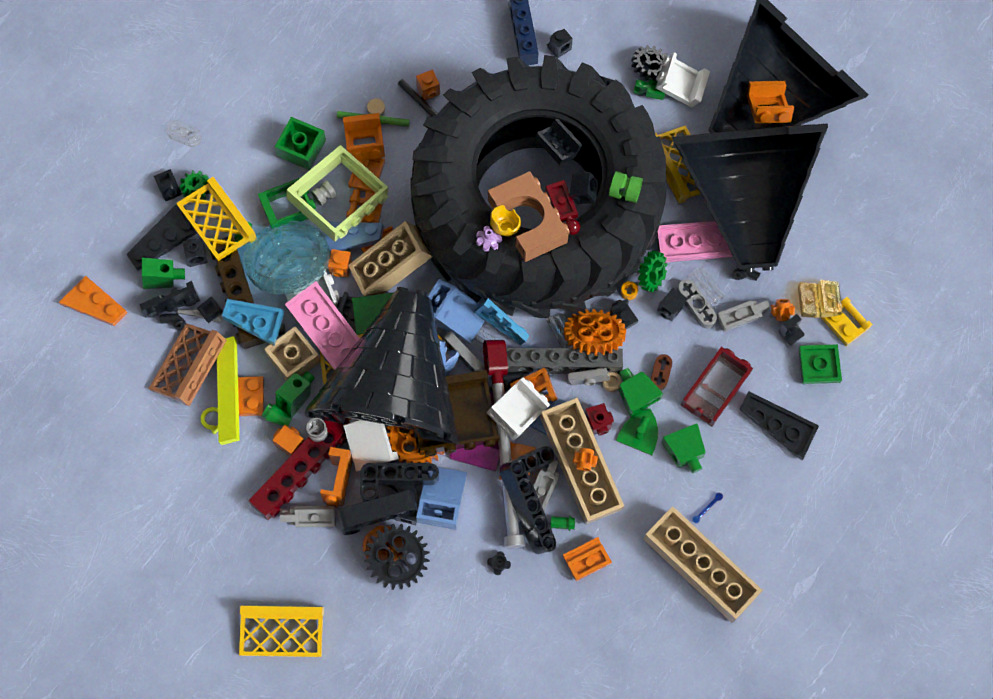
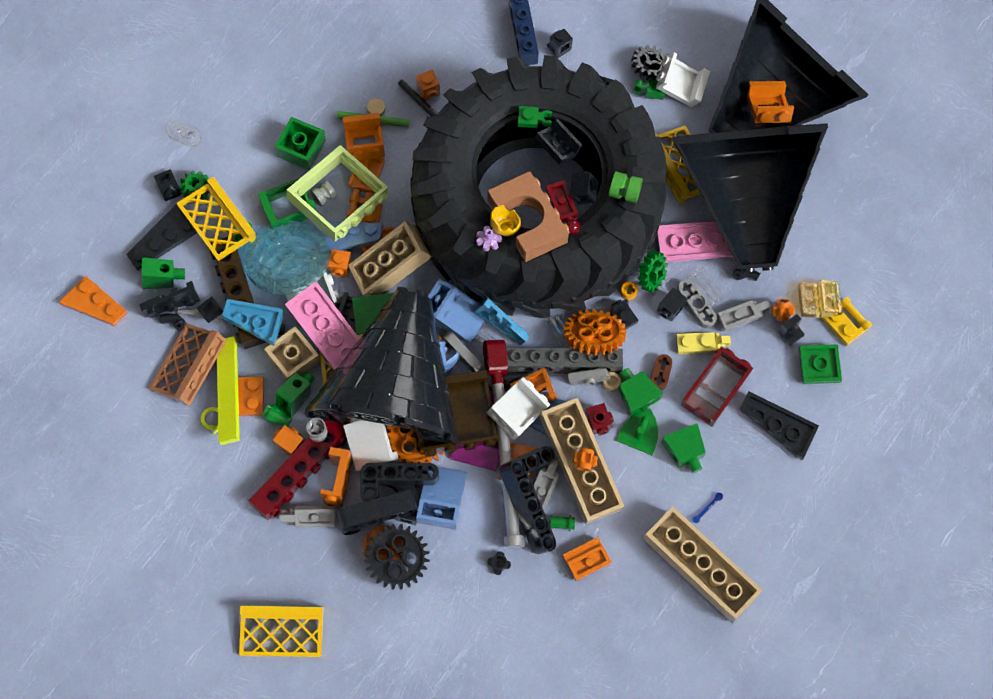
black brick [182,237,208,267] -> none
none -> green plate [518,106,552,128]
none -> light yellow hinge [676,332,731,354]

